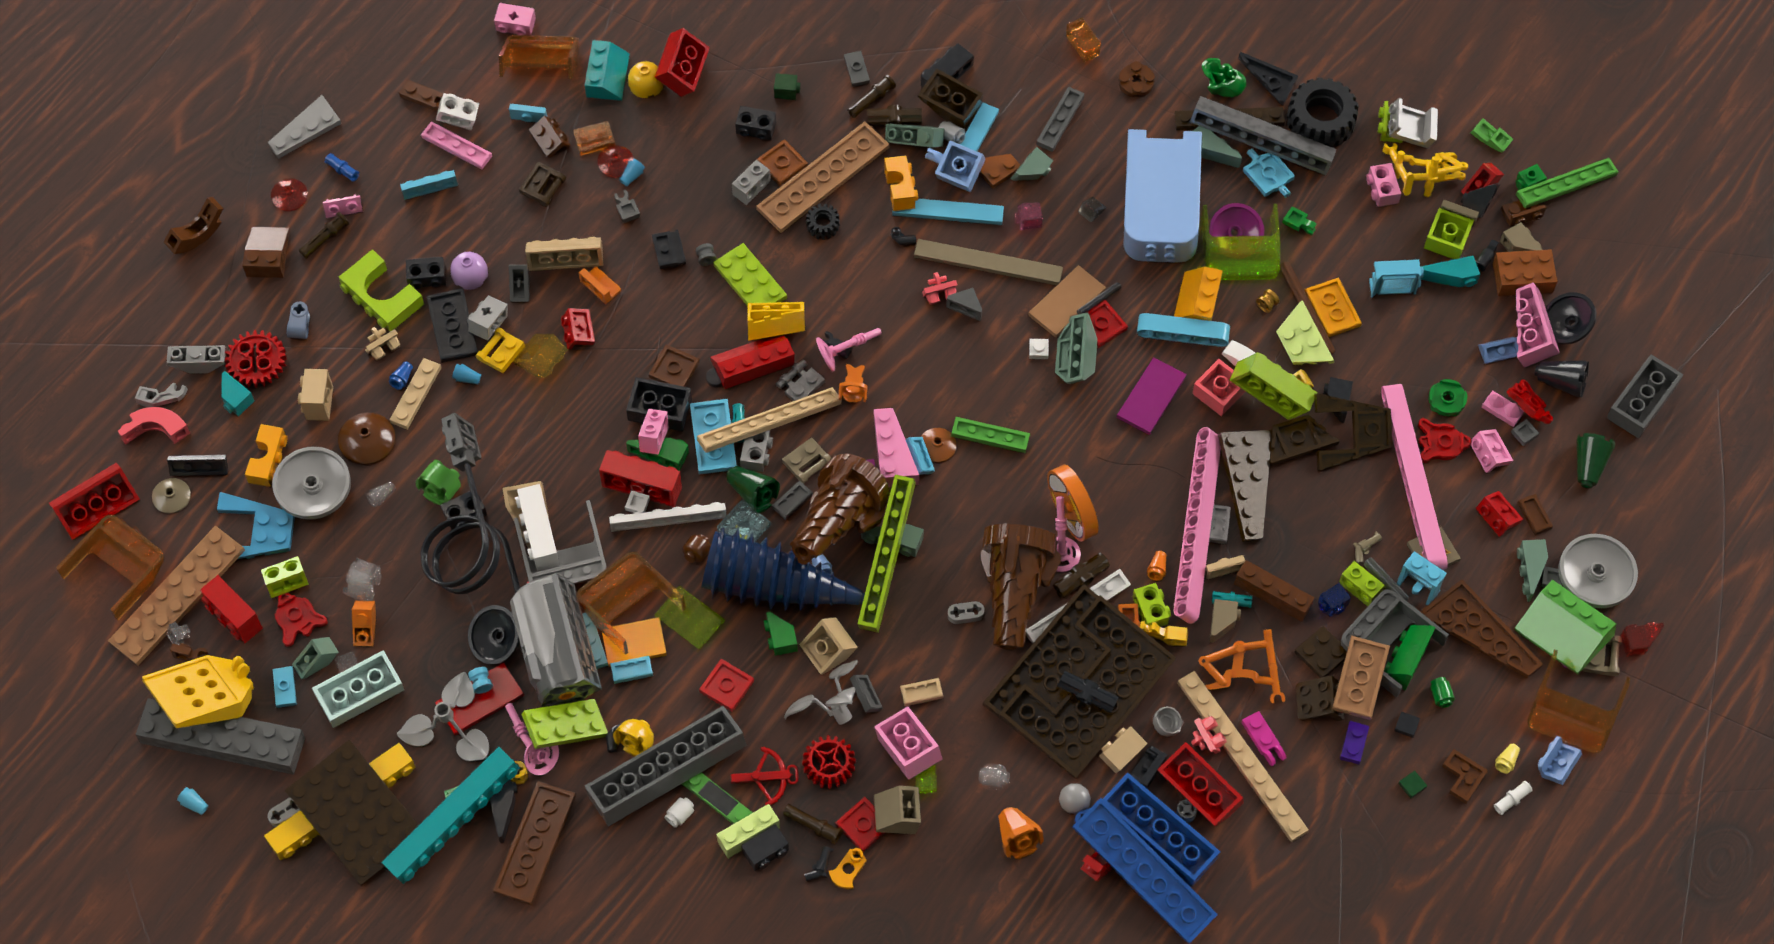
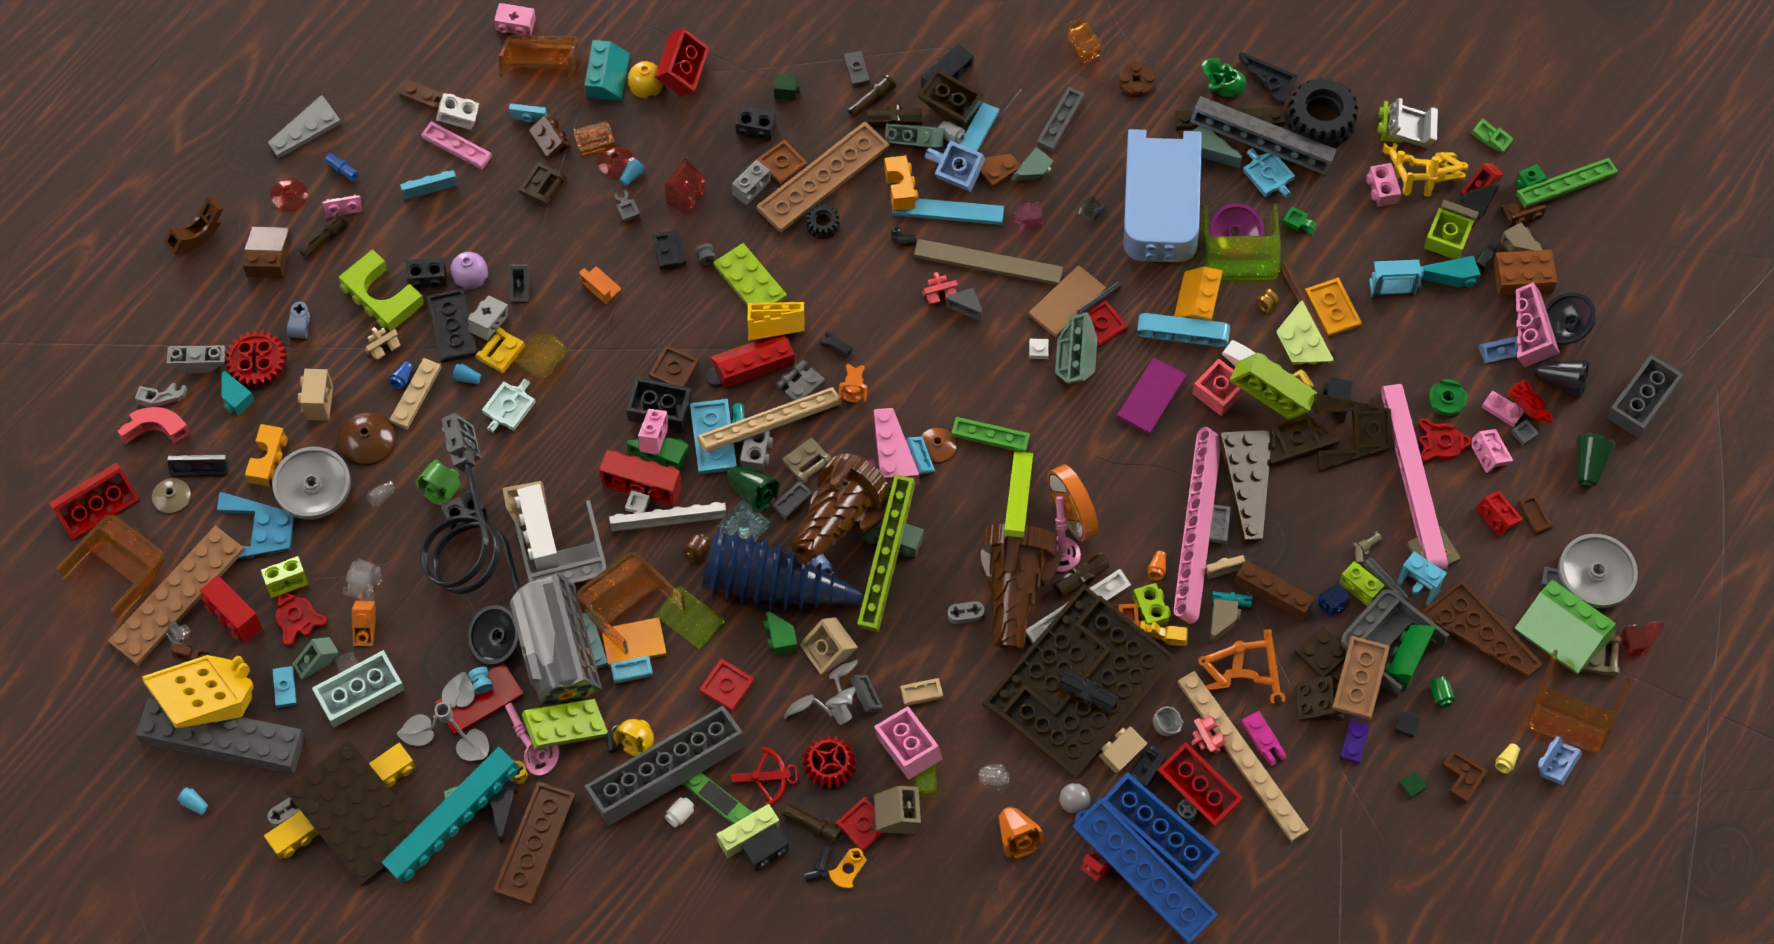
tan slope [525,237,603,271] -> none
red bracket [561,308,595,349] -> none
bright pink dish [816,328,882,372] -> none
white pin [1494,781,1533,815] -> none
sand green slope [1517,539,1548,602] -> none
none -> light aqua plate [482,379,536,433]
none -> clear red slope [665,158,706,213]
none -> lime tile [1004,451,1033,538]

